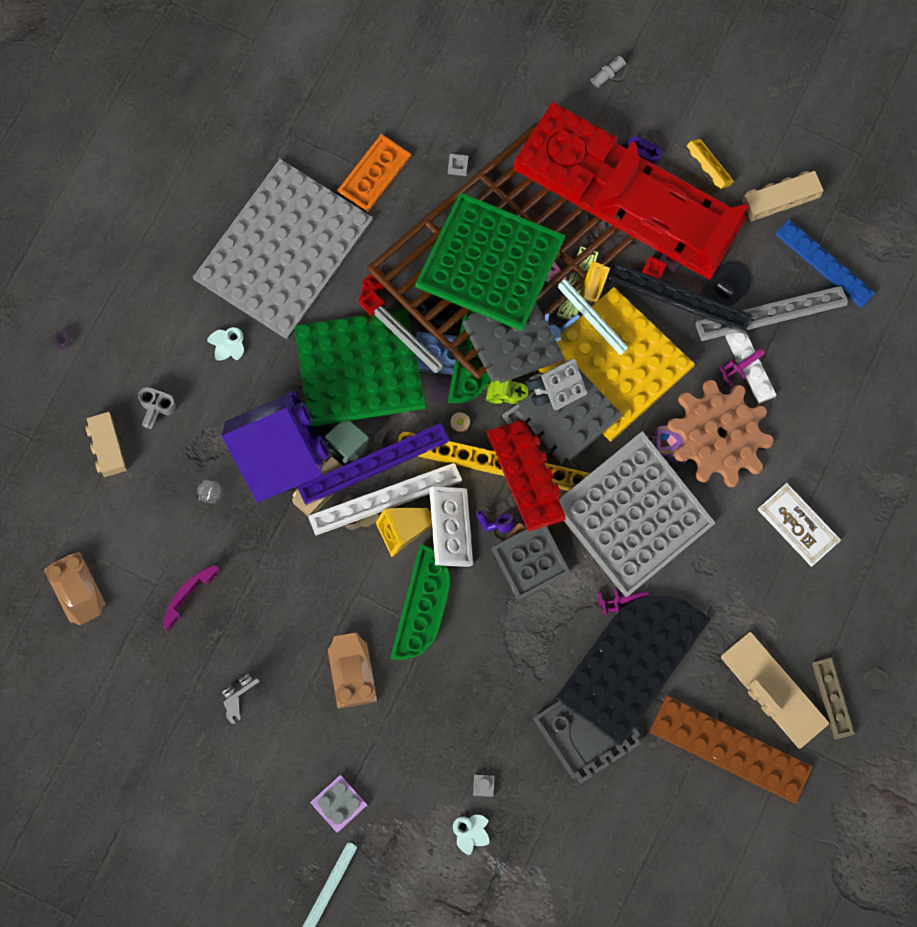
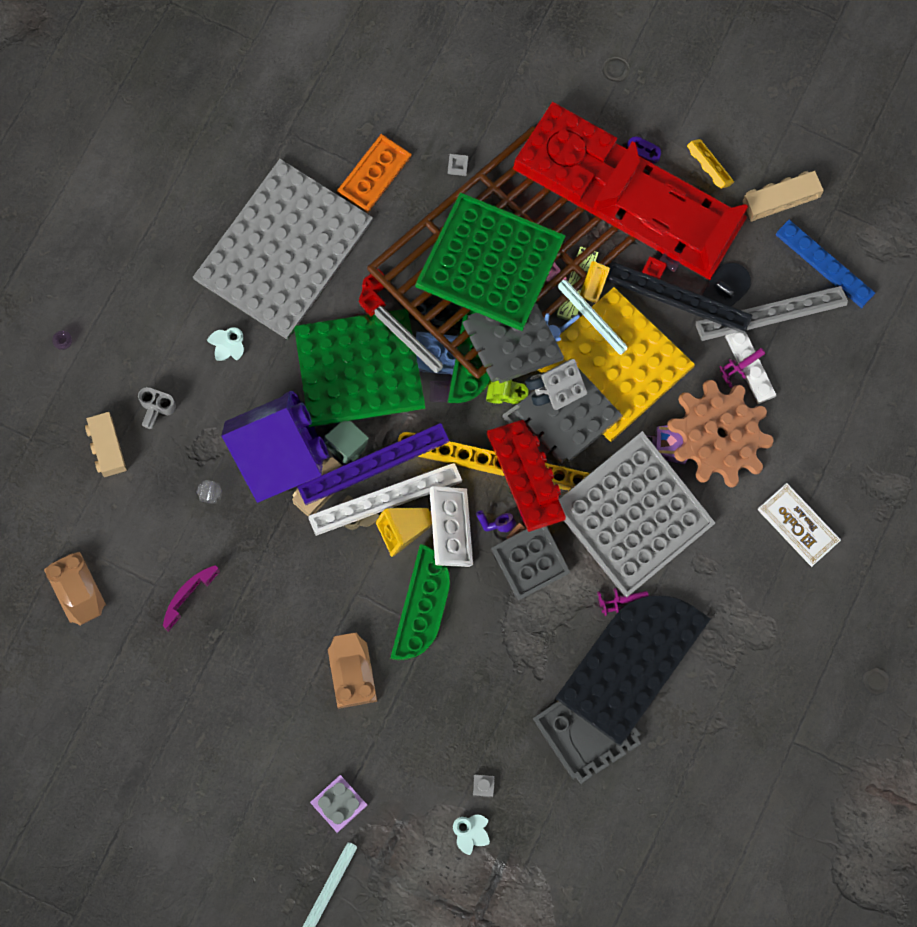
light grey plate [220,673,259,724] -> none
tan tile [451,412,470,433] -> none
light grey pin [591,55,626,88] -> none
dark orange plate [649,695,812,804] -> none
tan bracket [721,632,829,749] -> none
dark tan tile [812,657,855,740] -> none

